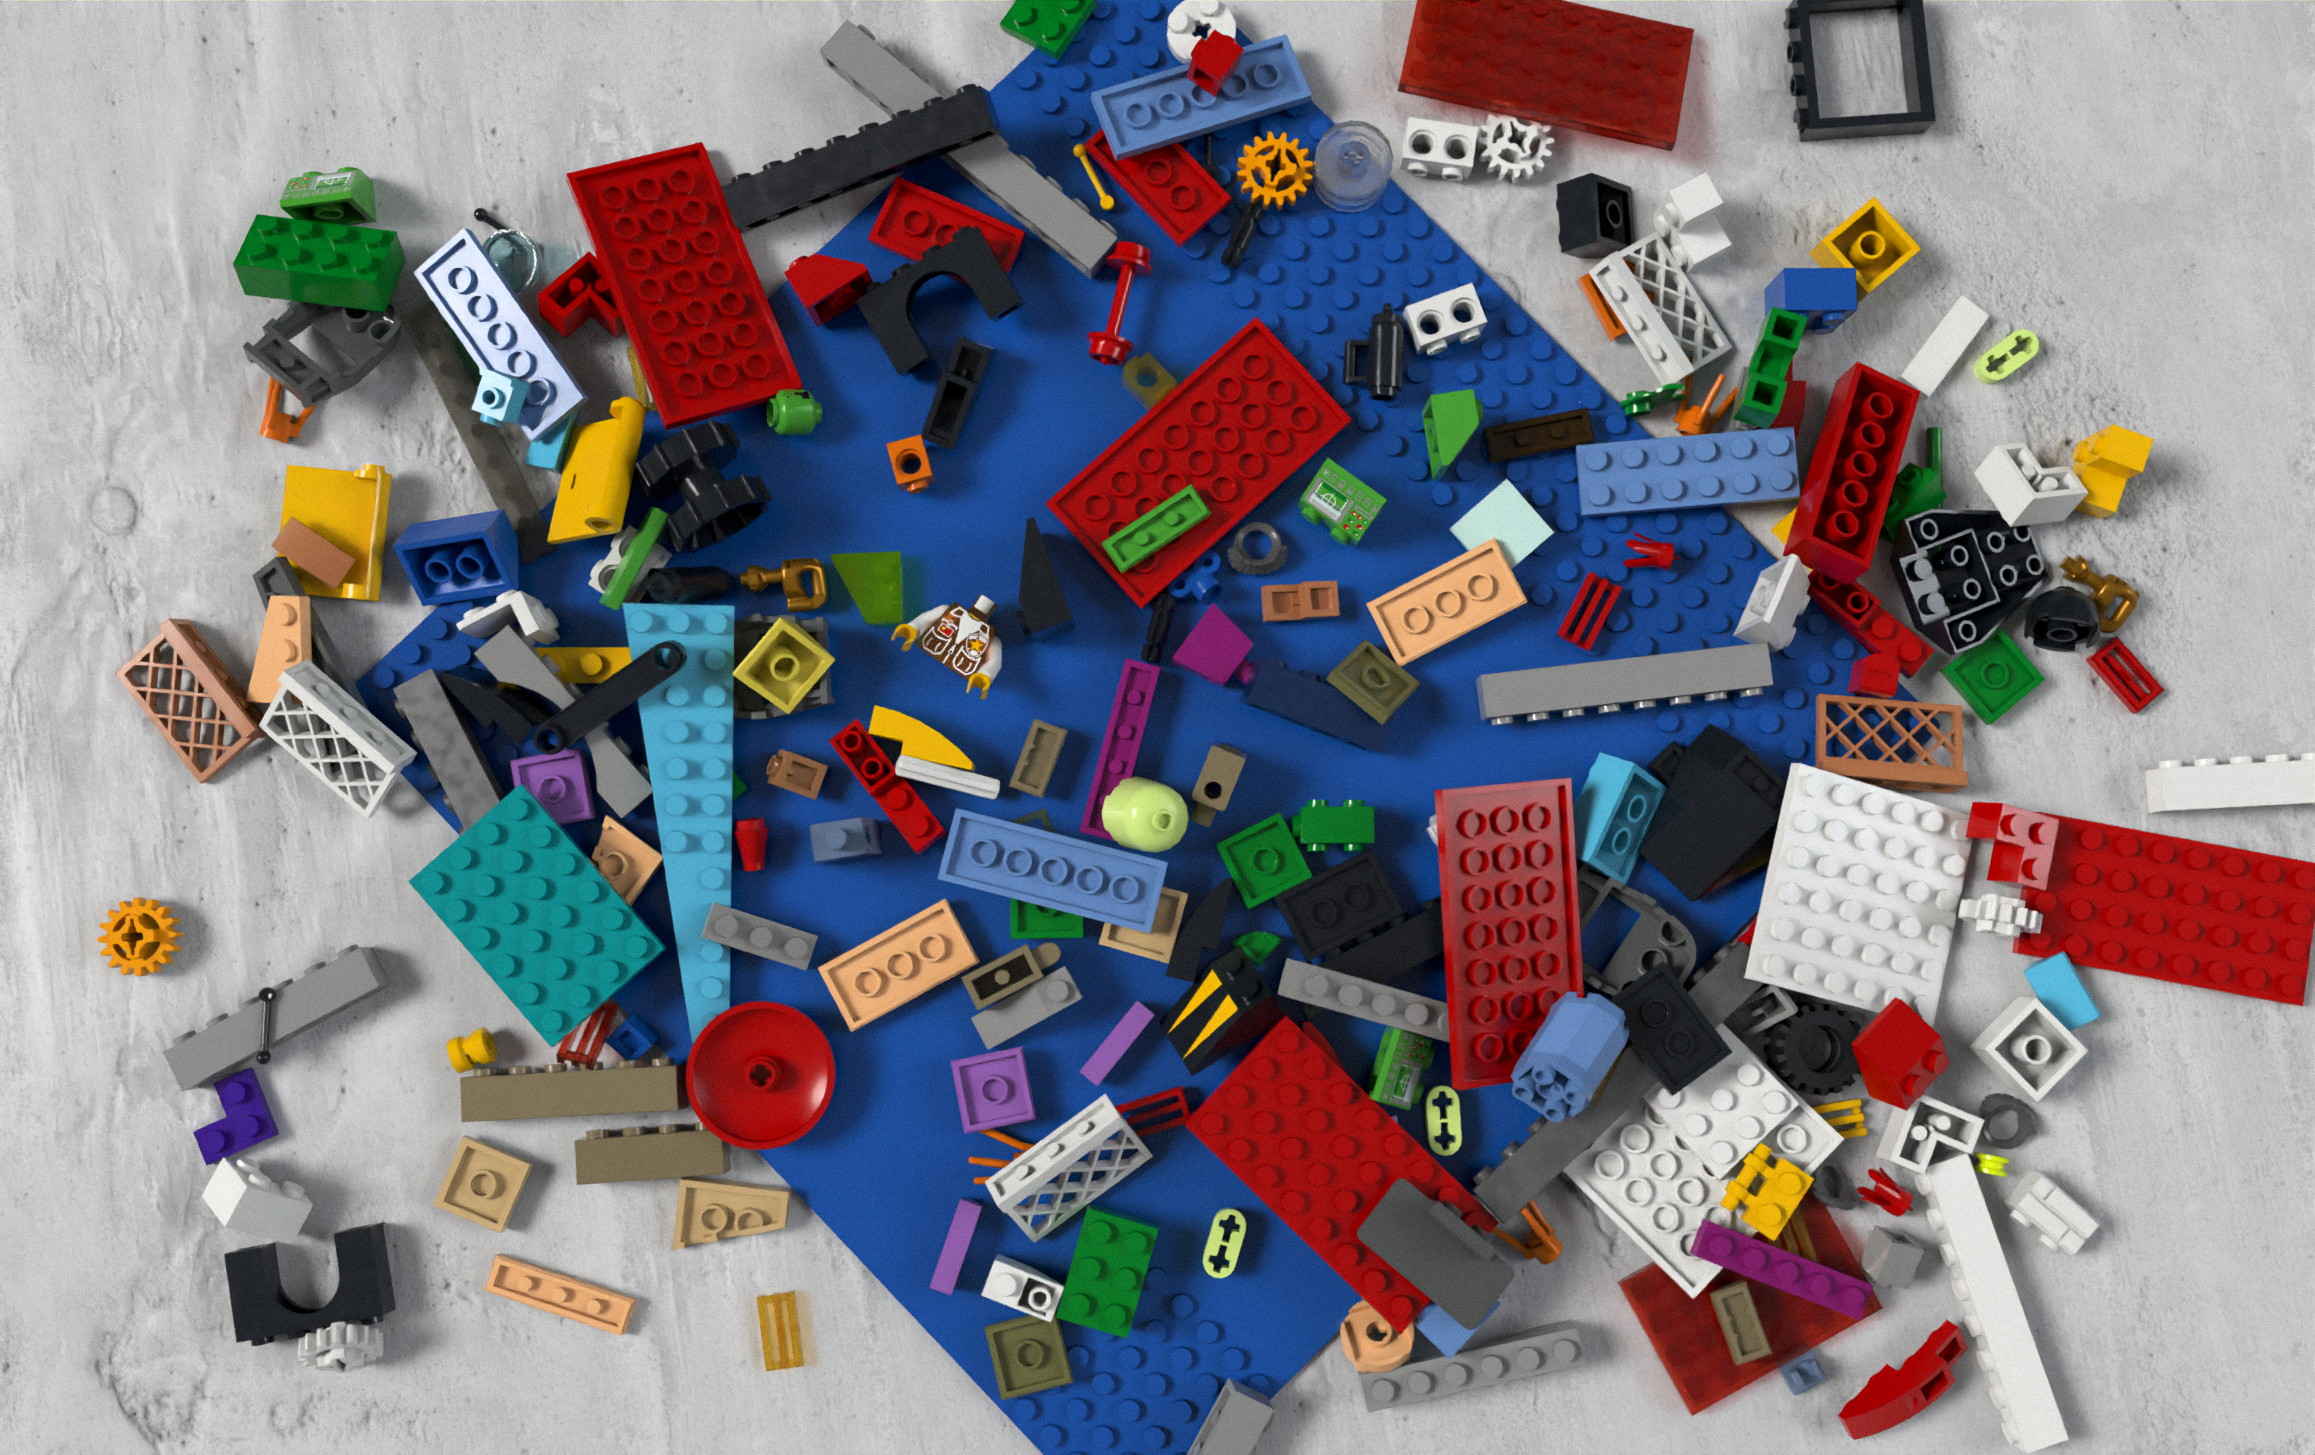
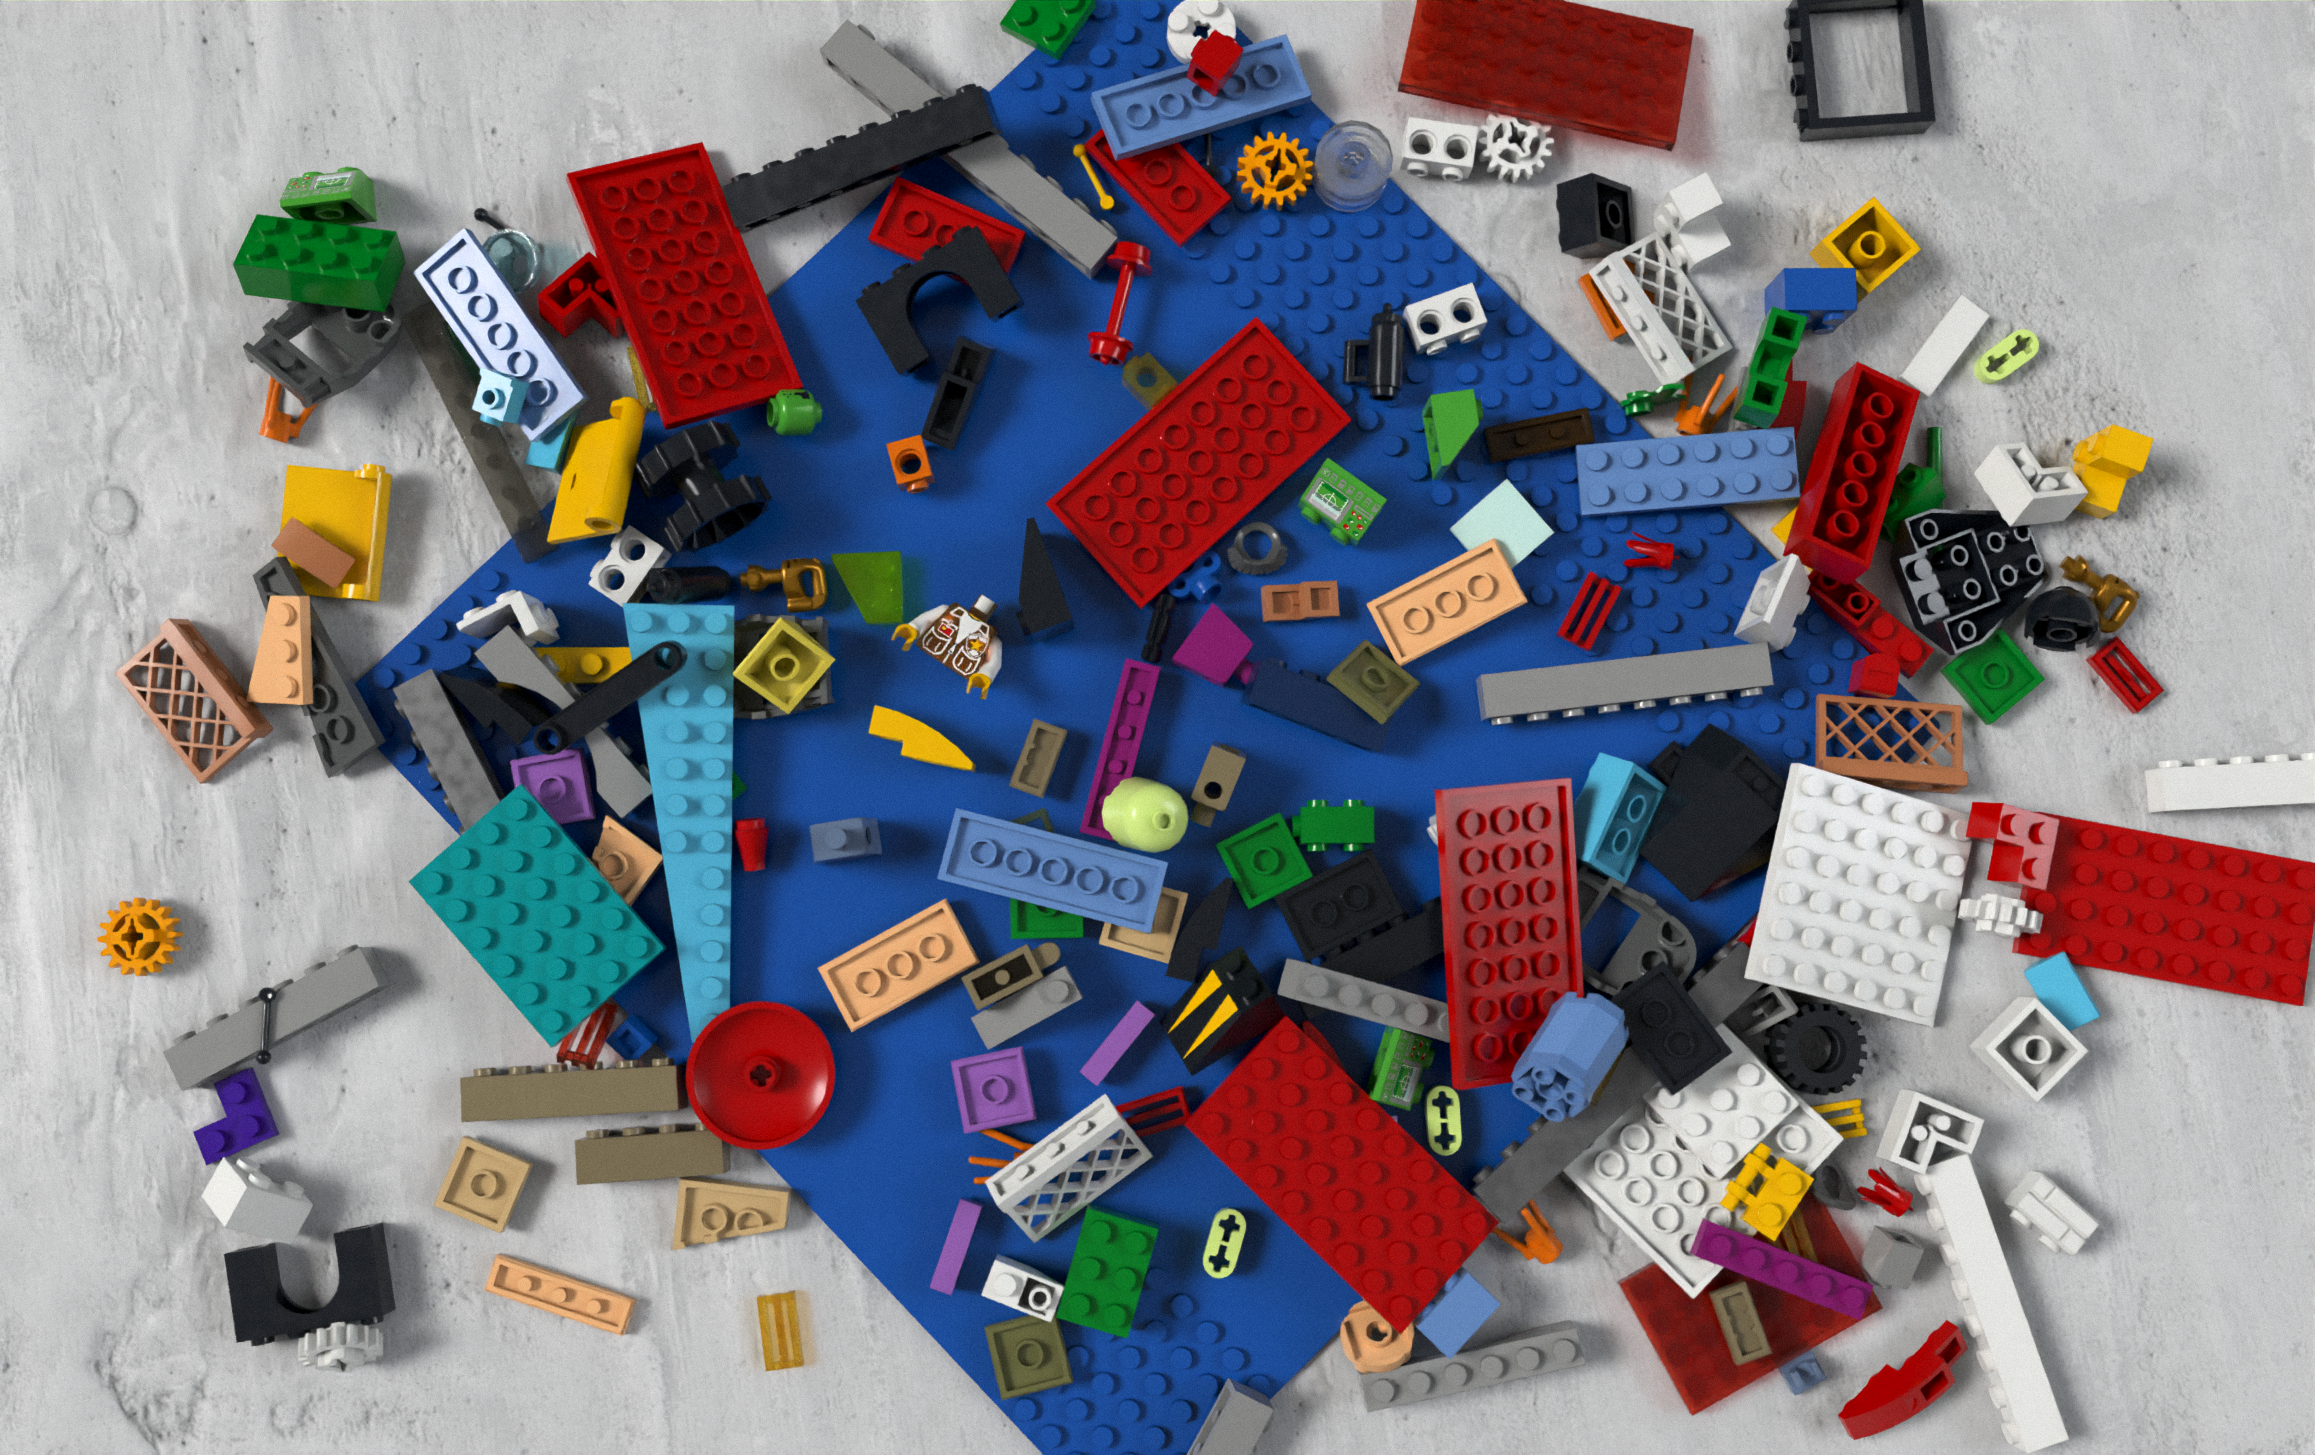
white fence [259,659,417,819] -> none
blue slope [392,509,518,606] -> none
yellow wheel [447,1027,497,1074] -> none
bright green tile [599,507,669,611] -> none
light grey plate [700,902,818,970] -> none
medium nougat bracket [766,749,828,800] -> none
red slope [784,253,873,328] -> none
red slope [829,719,948,855] -> none
white axle [895,755,1000,800] -> none
bright green tile [1102,484,1211,574] -> none
black axle [1221,202,1264,270] -> none
green tile [1231,931,1282,968] -> none
dark grey bracket [1356,1178,1514,1330] -> none
red slope [1851,997,1950,1111] -> none
neon yellow bush [1973,1152,2009,1177] -> none
dark grey piece [1980,1093,2038,1149] -> none

